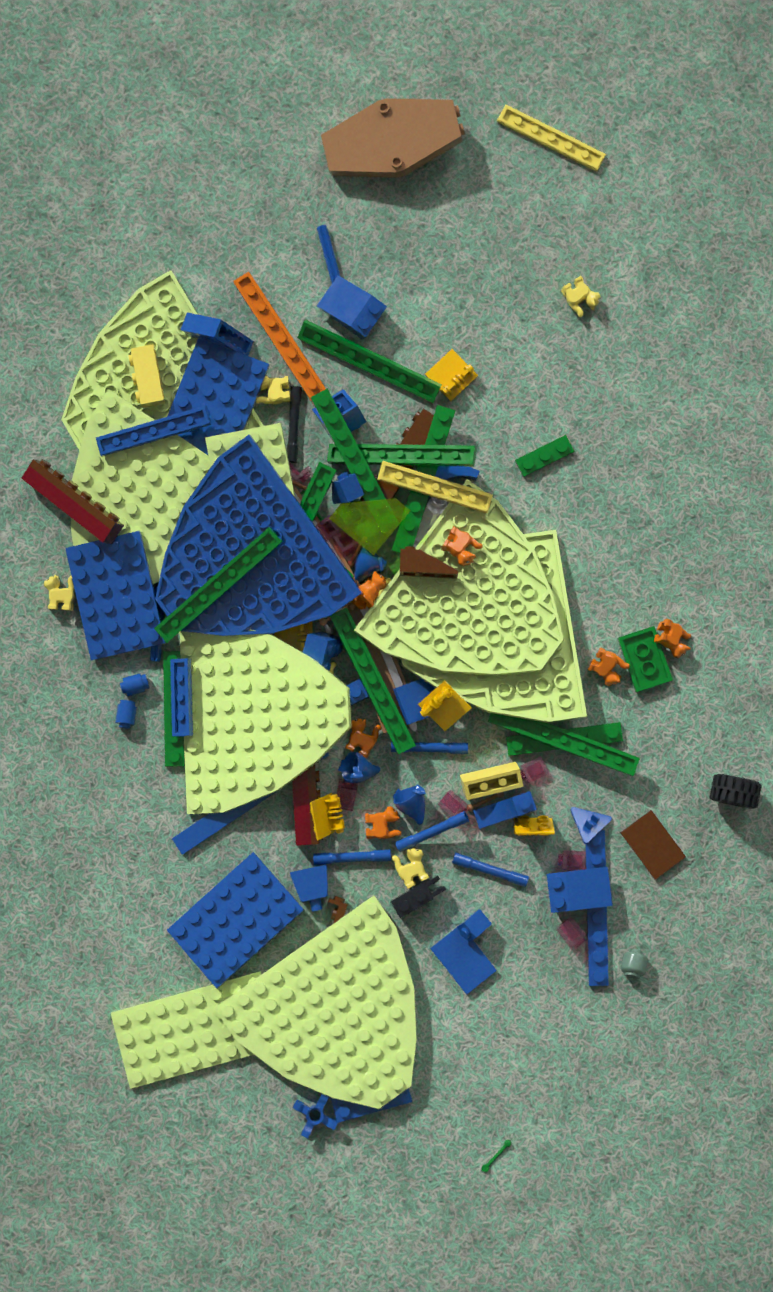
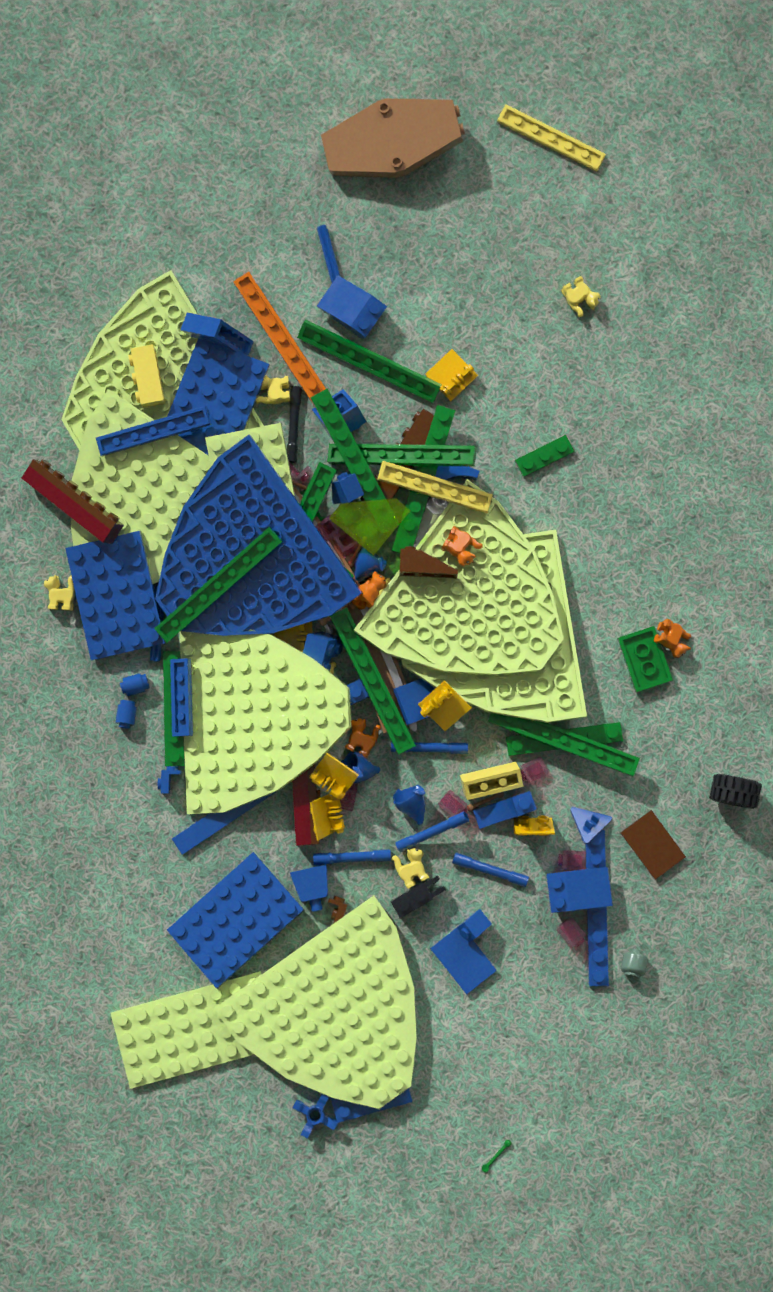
orange animal [365,806,402,839] -> none
orange animal [588,647,630,686] -> none
none -> blue bracket [158,766,182,794]
none -> yellow hinge [309,753,359,799]

